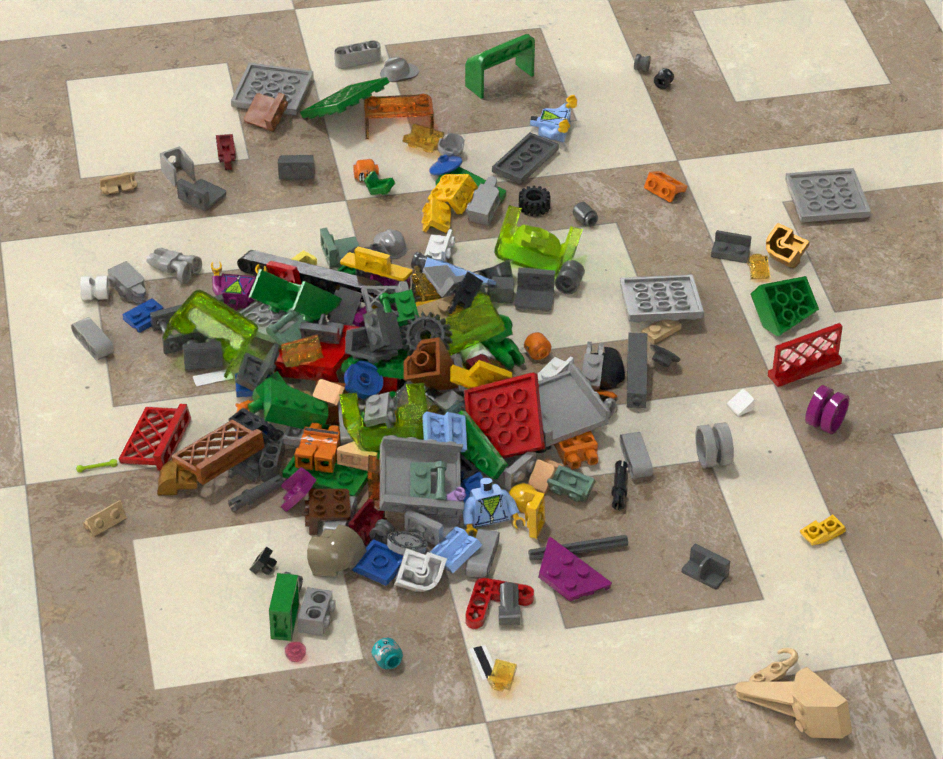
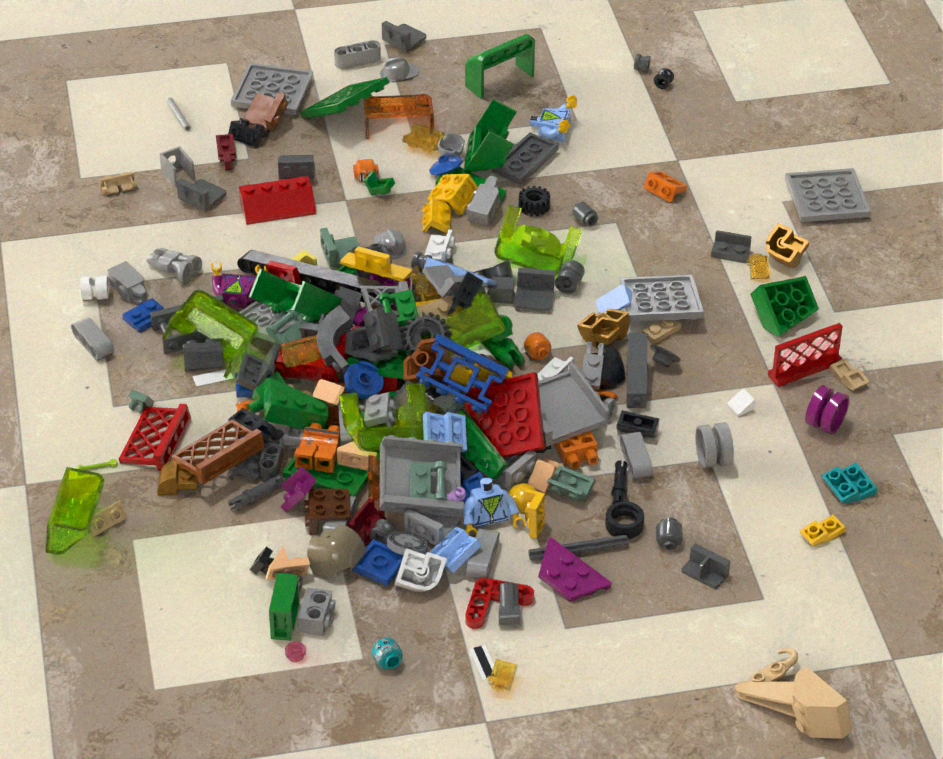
none -> clear neon green windscreen [45,467,105,555]
none -> sand green tile [128,389,154,414]
none -> light grey piece [167,98,191,131]
none -> black bracket [228,118,270,147]
none -> red slope [239,176,316,225]
none -> light nougat slope [266,547,310,580]
none -> dark grey arch [317,305,353,375]
none -> dark grey bracket [382,21,427,52]
none -> blue fence [416,334,509,414]
none -> green windscreen [464,99,517,172]
none -> pearl gold brick [577,309,630,347]
none -> light blue slope [596,284,632,313]
none -> black tyre [605,501,644,539]
none -> black brick [616,410,659,439]
none -> dark grey head [656,518,683,550]
none -> teal slope [821,462,878,503]
none -> tan slope [829,358,870,391]

